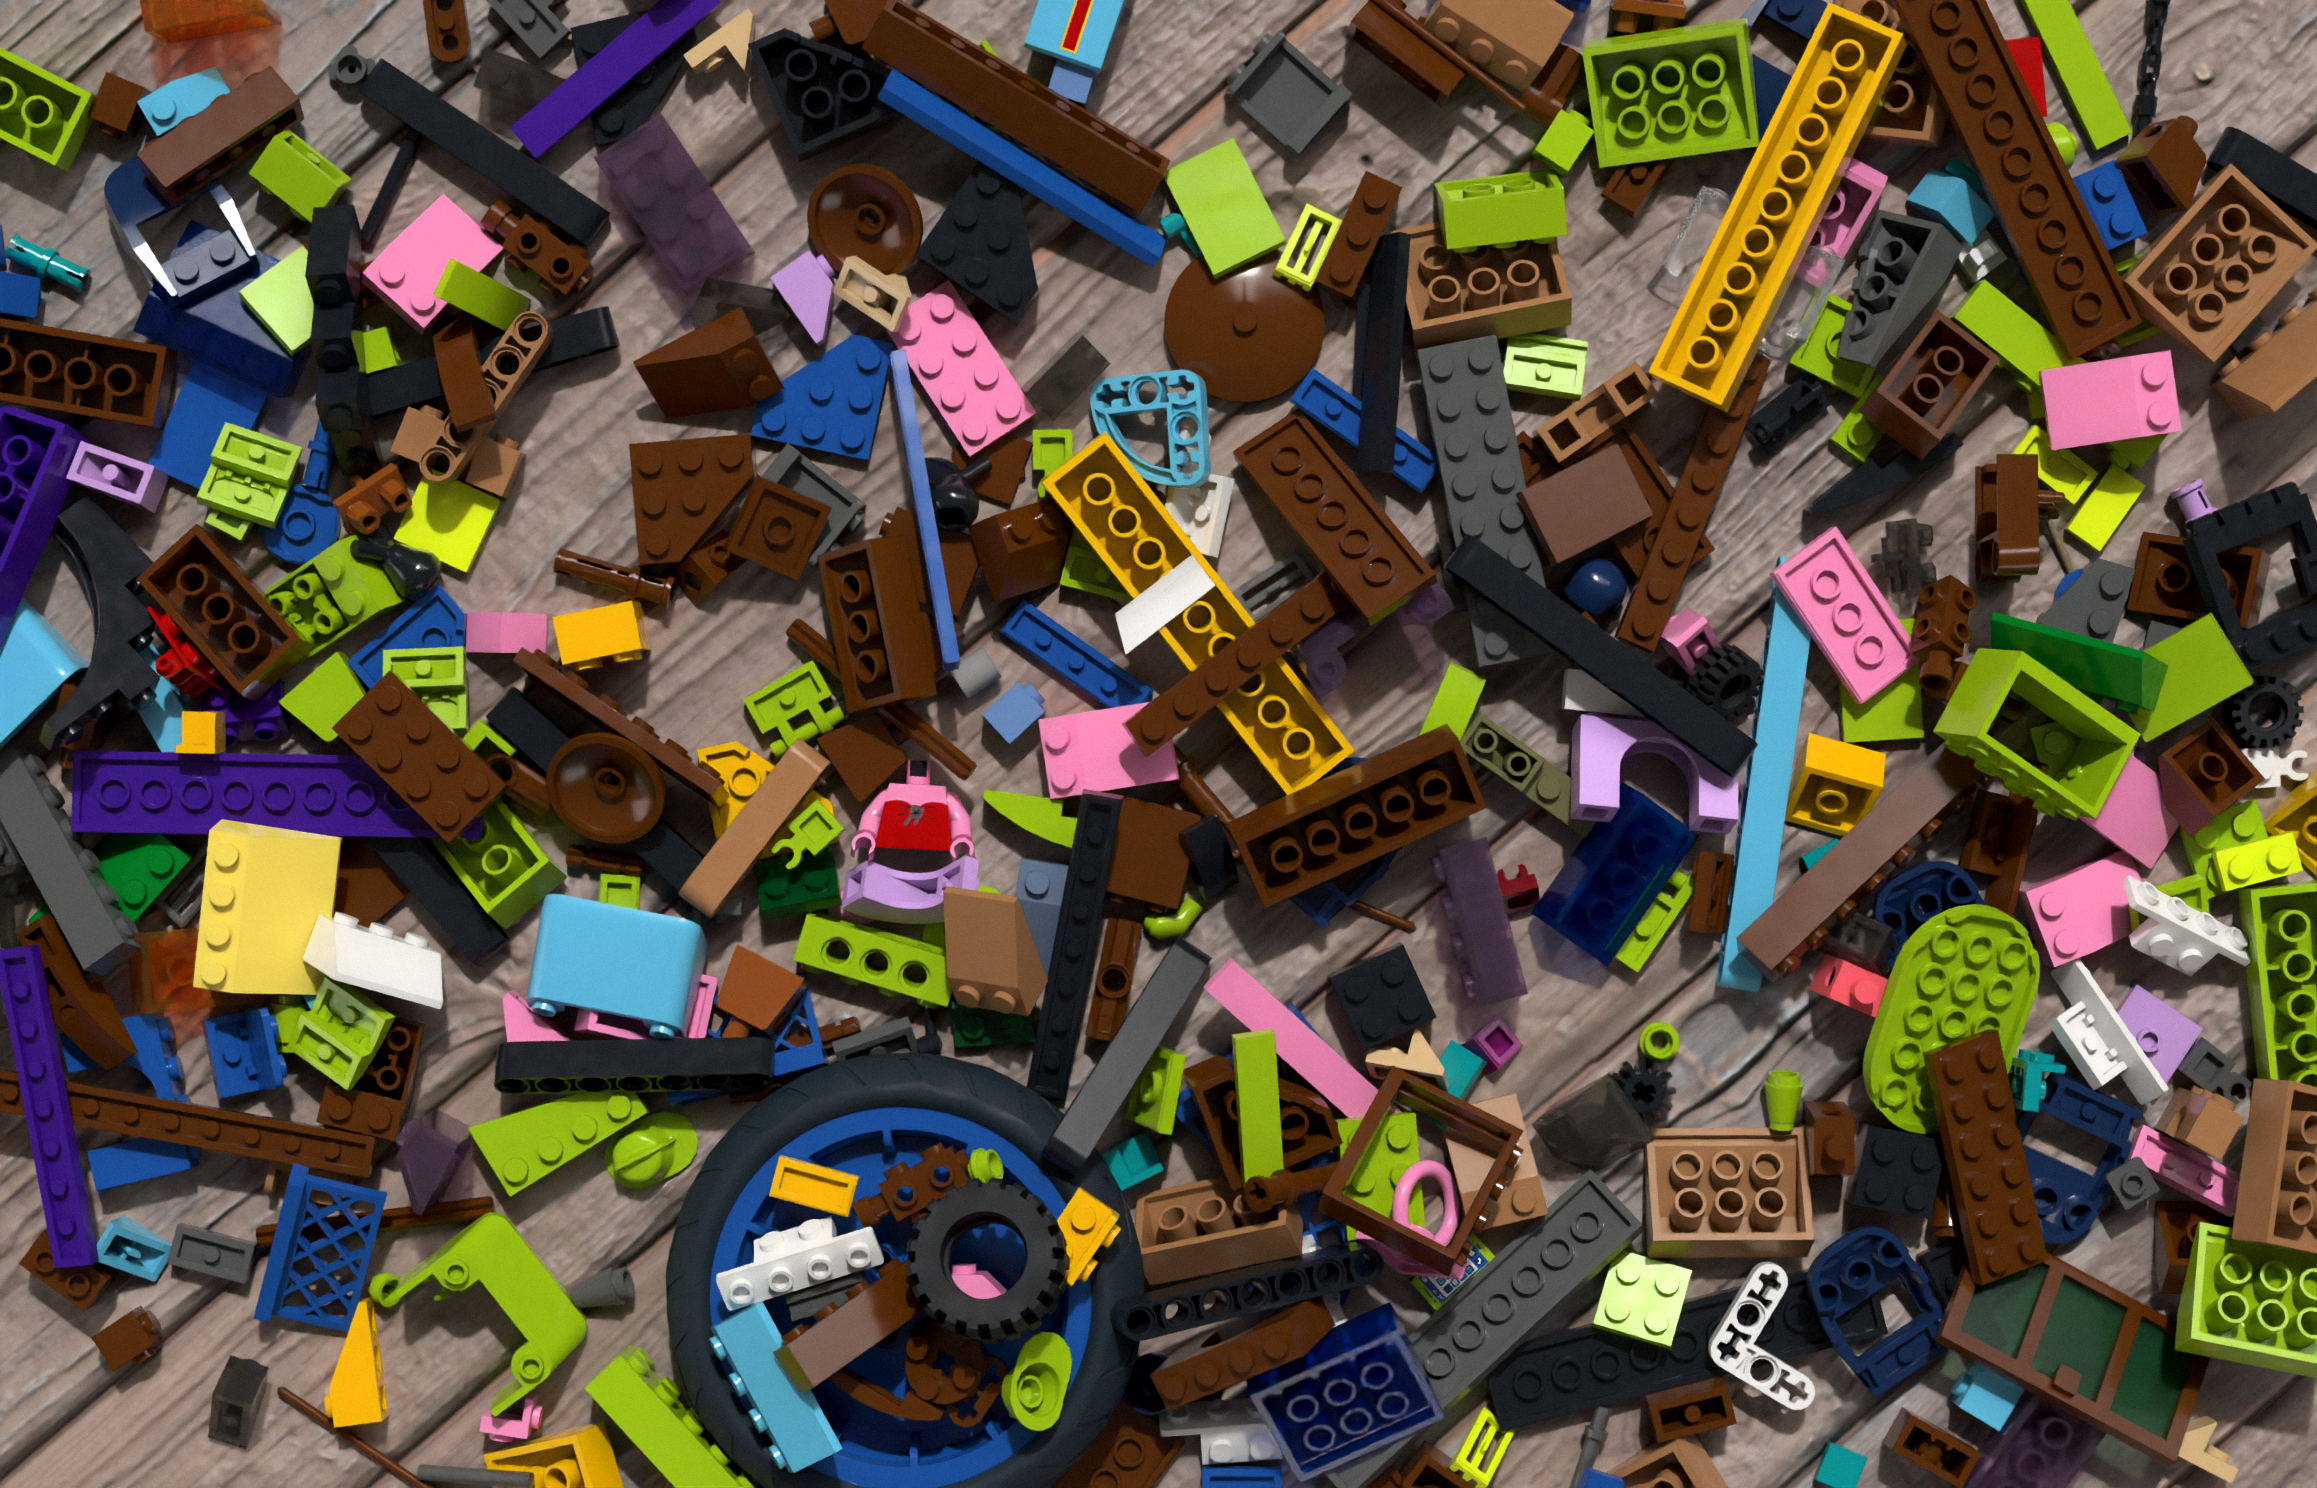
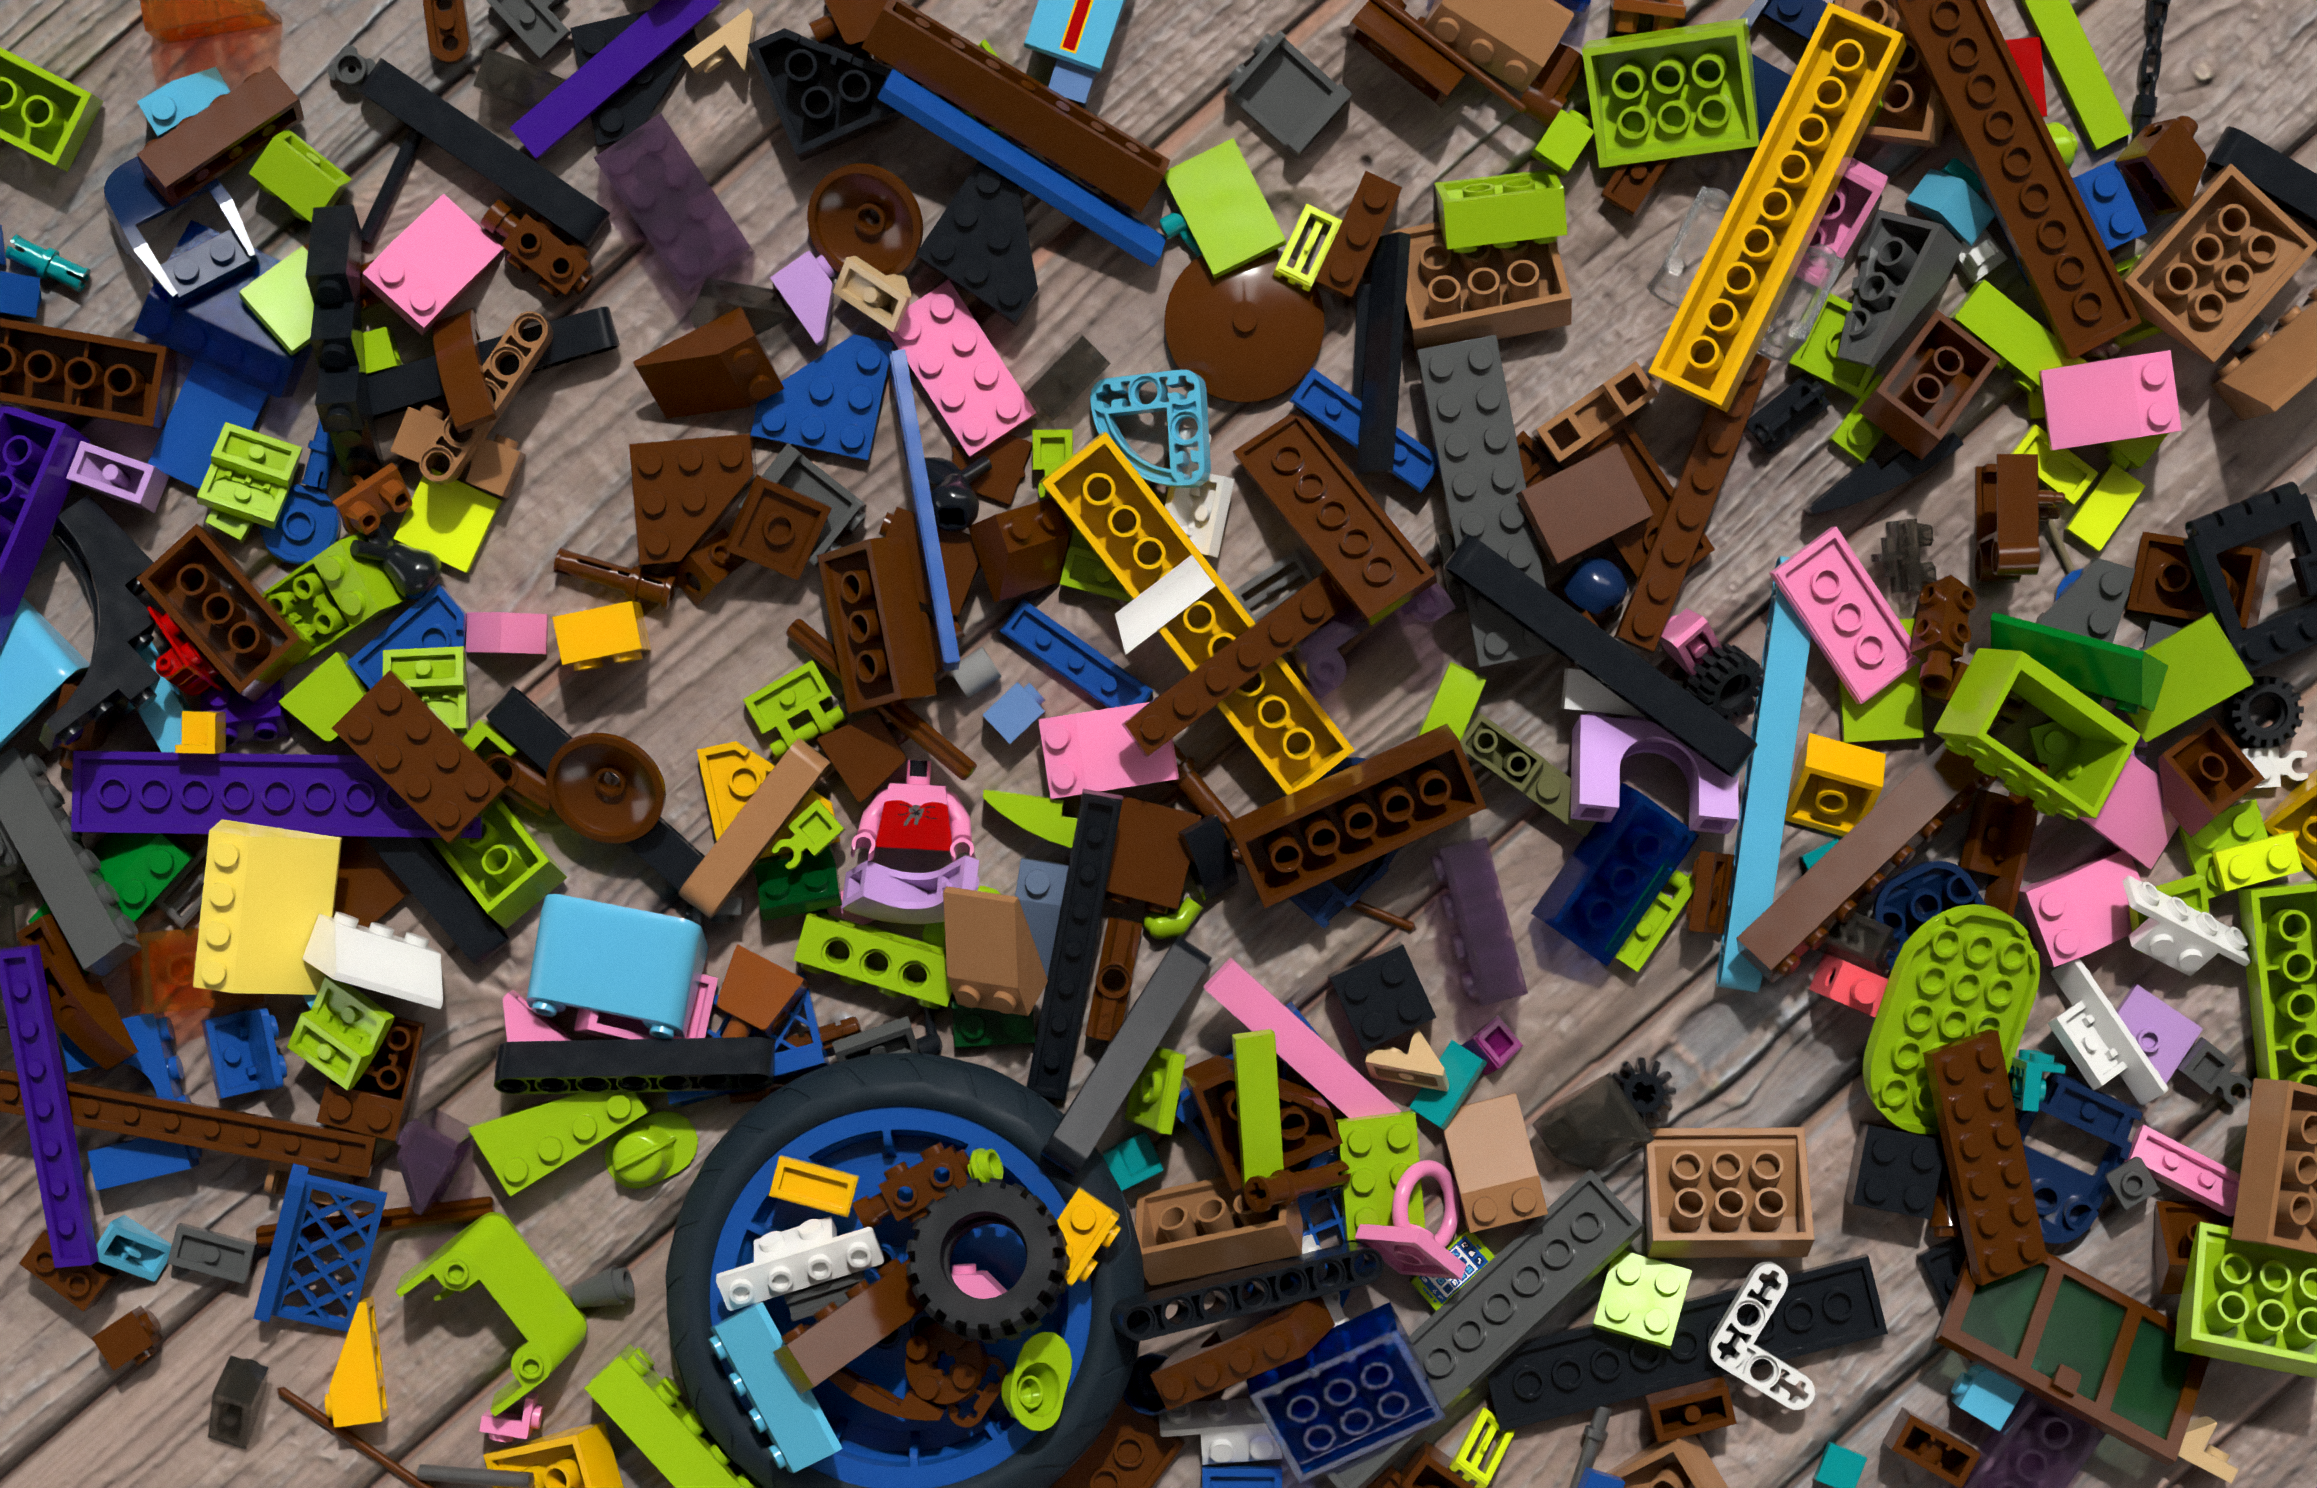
reddish brown brick [88,72,152,139] -> none
lime brick [271,994,311,1053] -> none
lime hinge [368,1272,401,1307] -> none
lime slope [433,258,531,332] -> none
reddish brown plate [513,647,730,809] -> none
reddish brown axle [566,844,645,876] -> none
lime tile [599,873,642,910] -> none
reddish brown window [1317,1066,1524,1277] -> none
dark red tile [1496,864,1540,915] -> none
plate [1503,333,1588,401] -> none
lime plate [1639,1021,1679,1062] -> none
lime cone [1764,1070,1804,1131] -> none
reddish brown torso [1803,1101,1855,1178] -> none
dark blue slope [1806,1226,1948,1397] -> none
medium nougat arch [2155,1085,2245,1160] -> none
lavender bush [2169,477,2218,525] -> none

